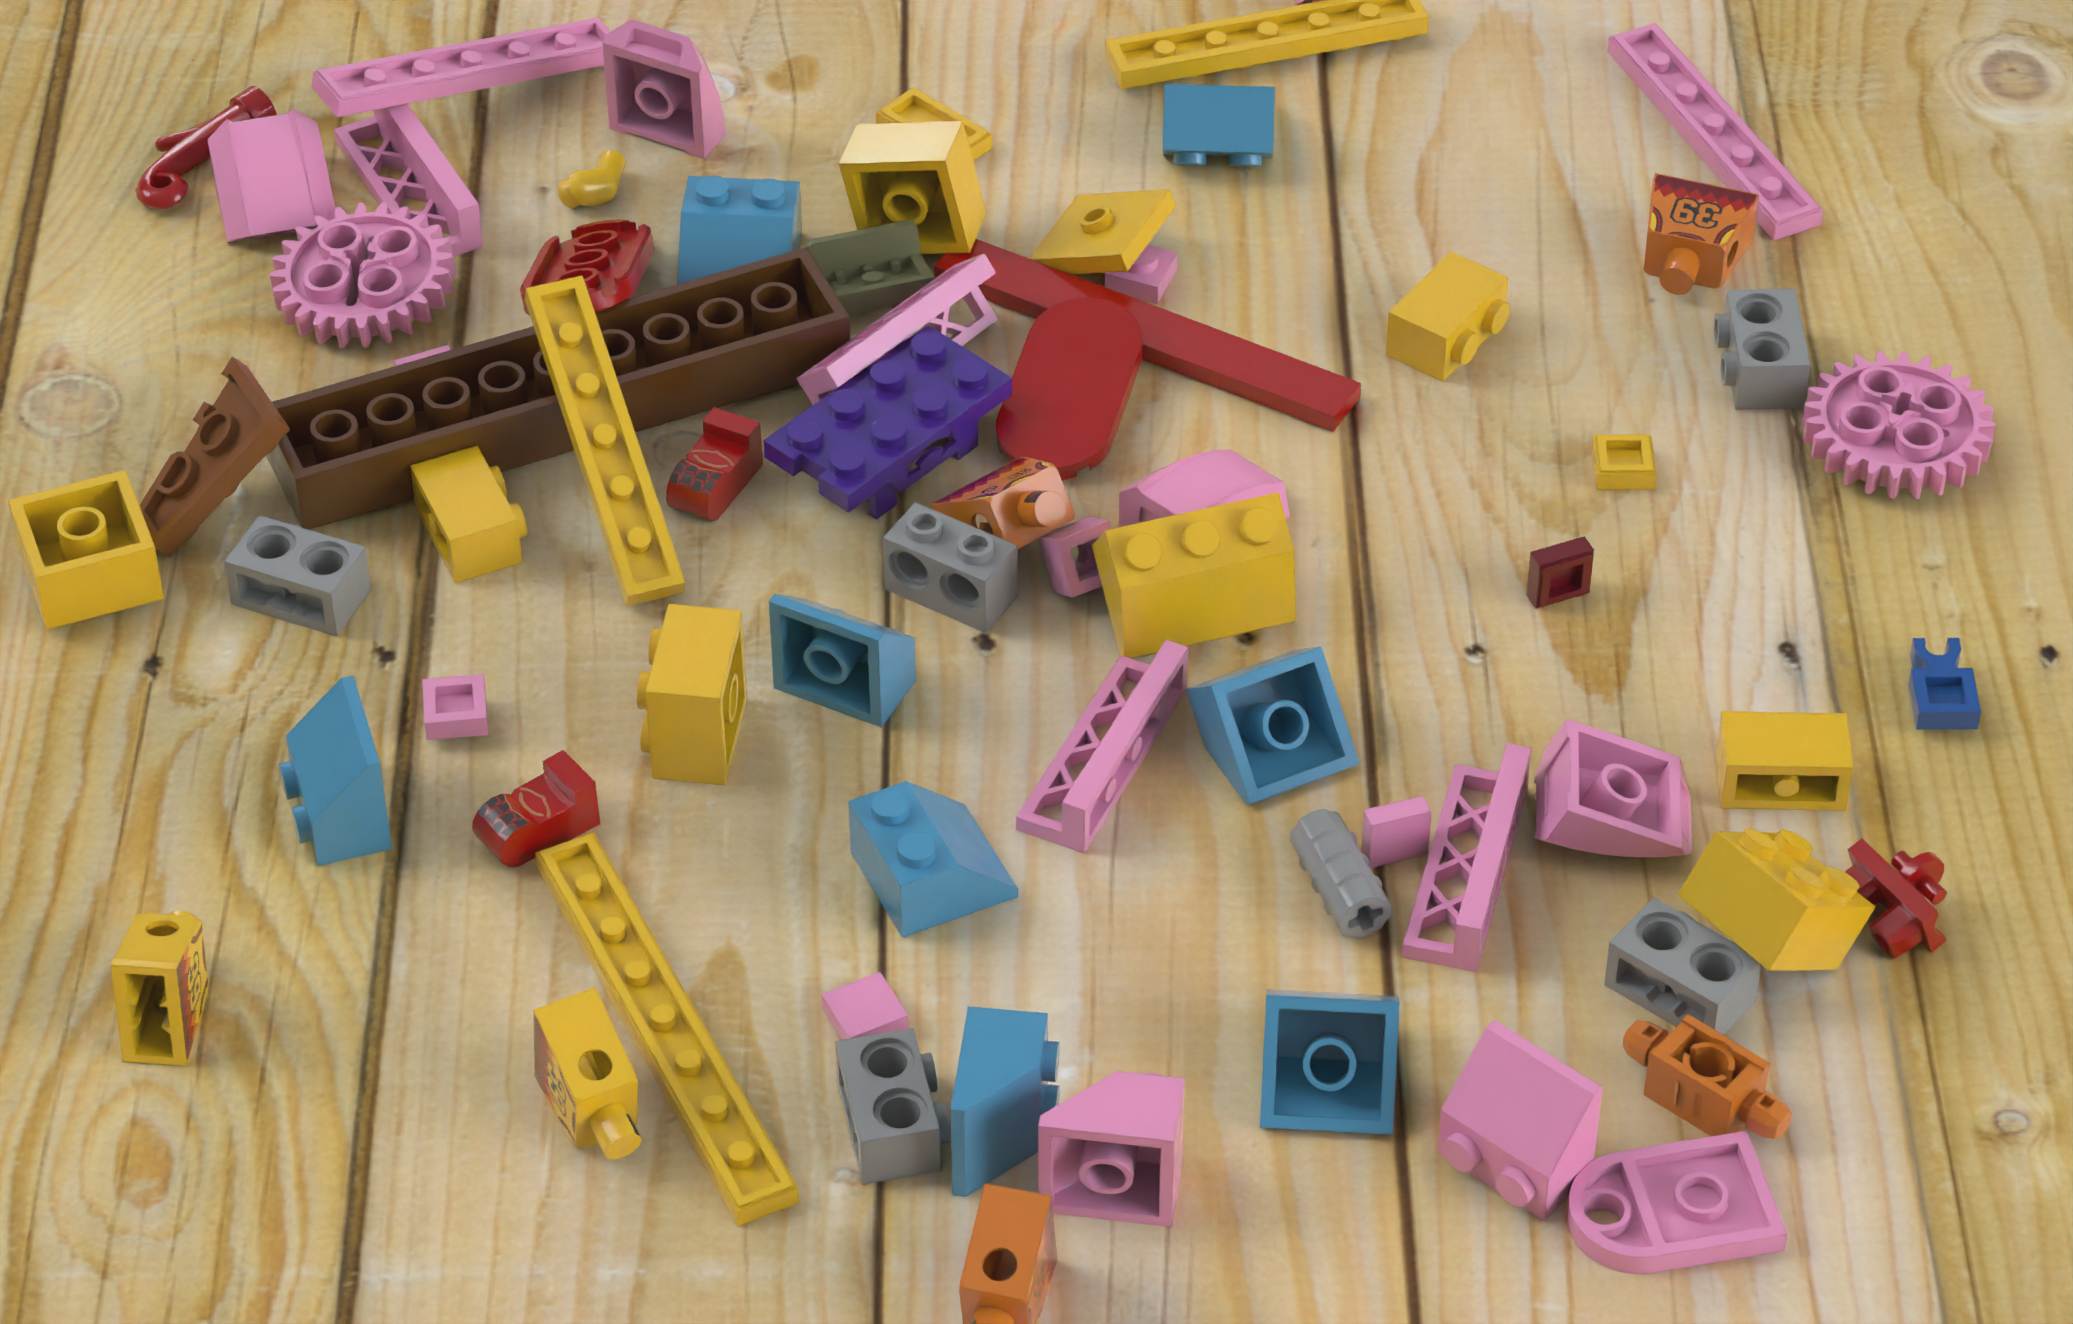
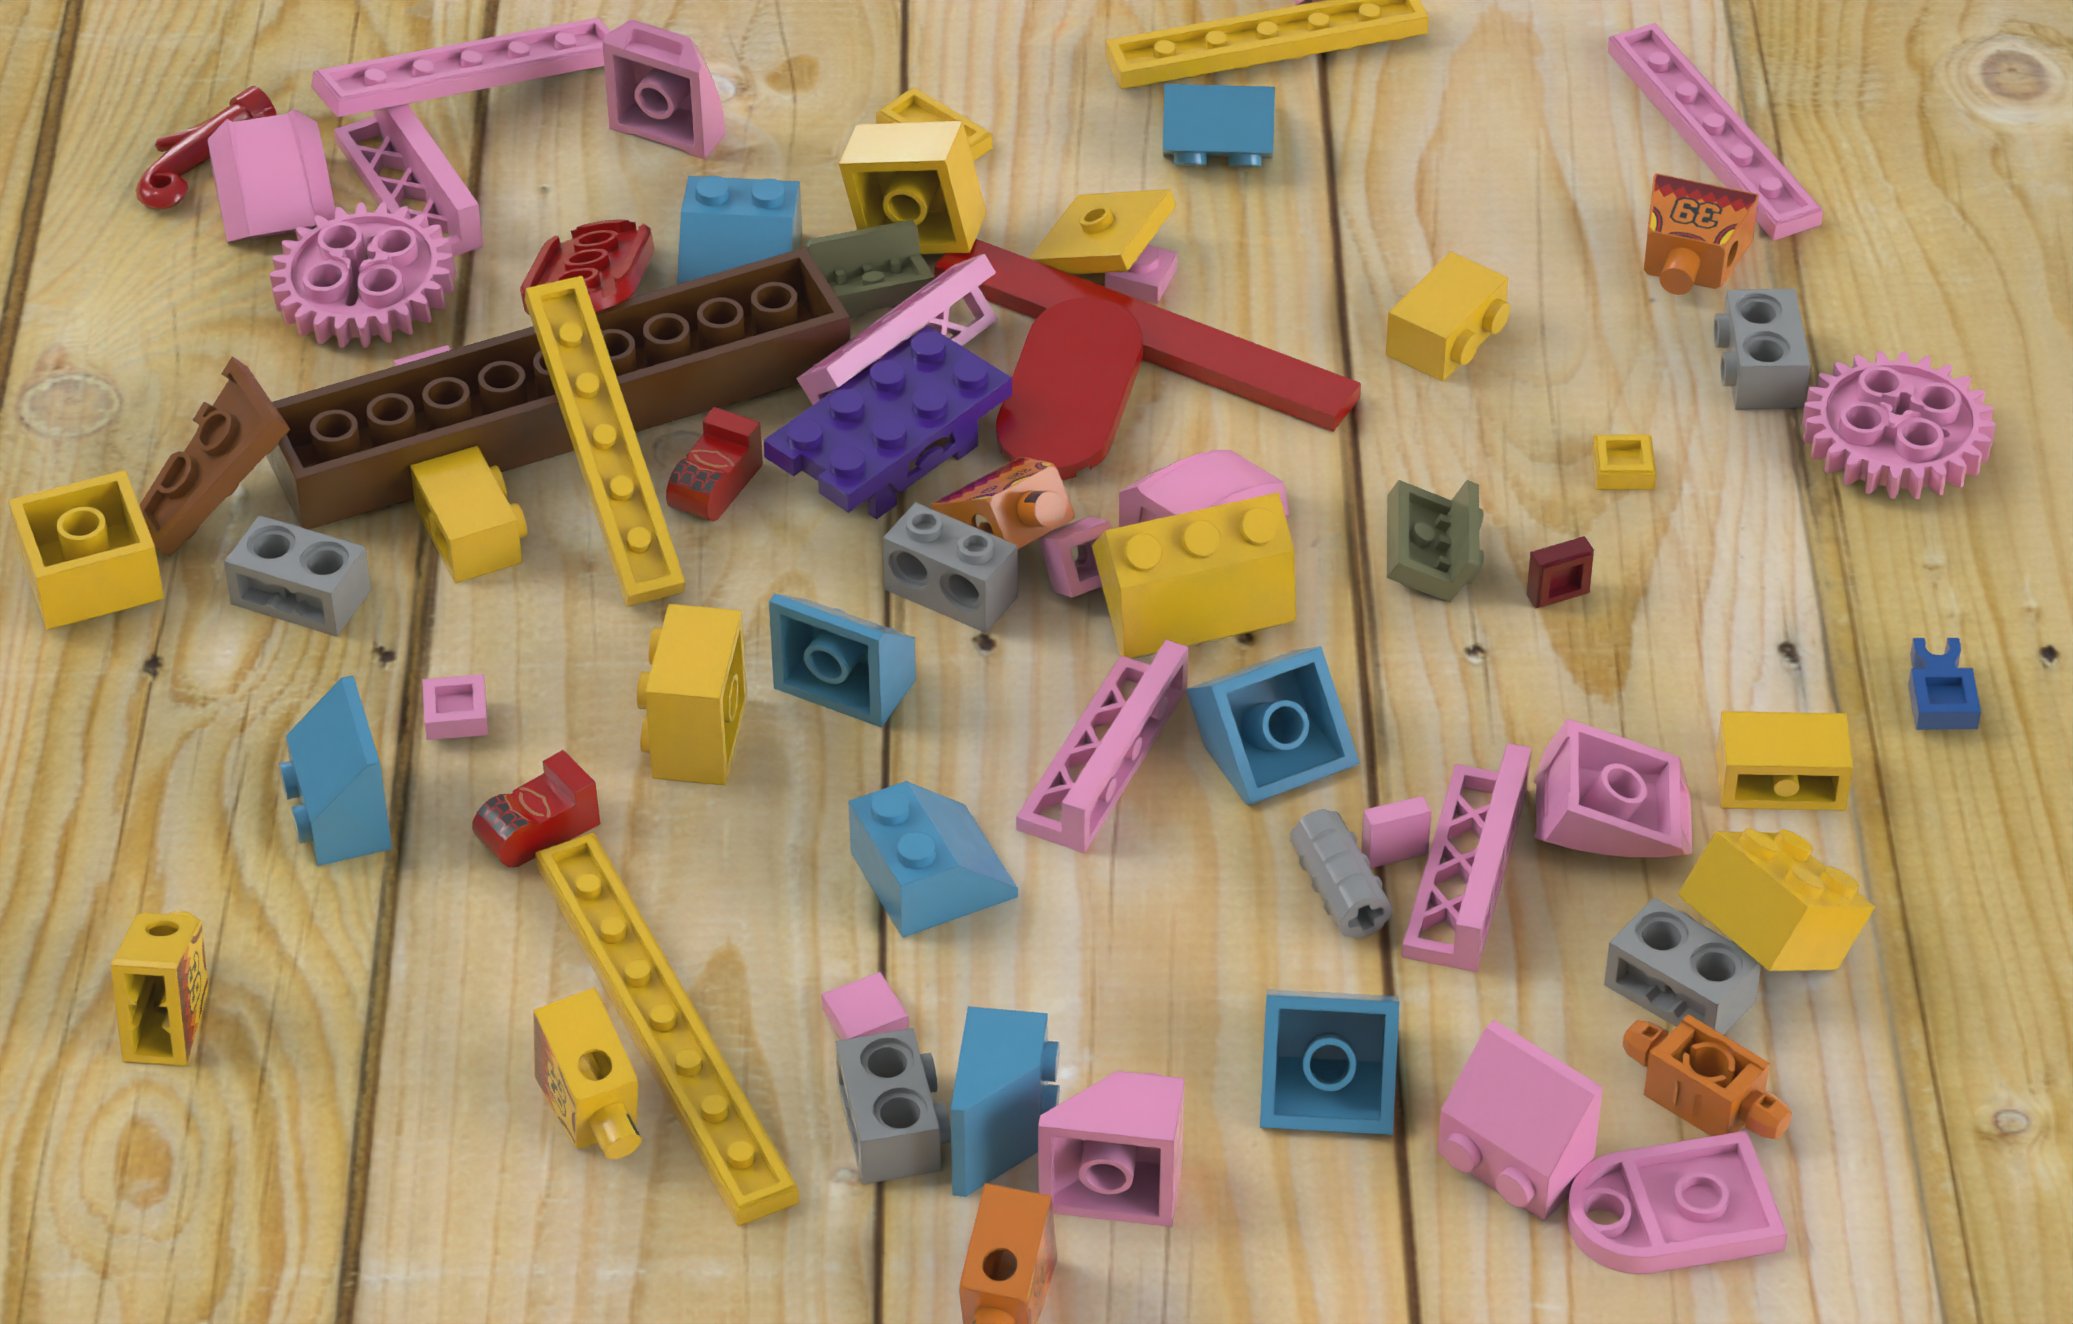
yellow arm [557,150,626,208] -> none
red hips [1845,838,1947,959] -> none
none -> olive bracket [1387,480,1484,602]

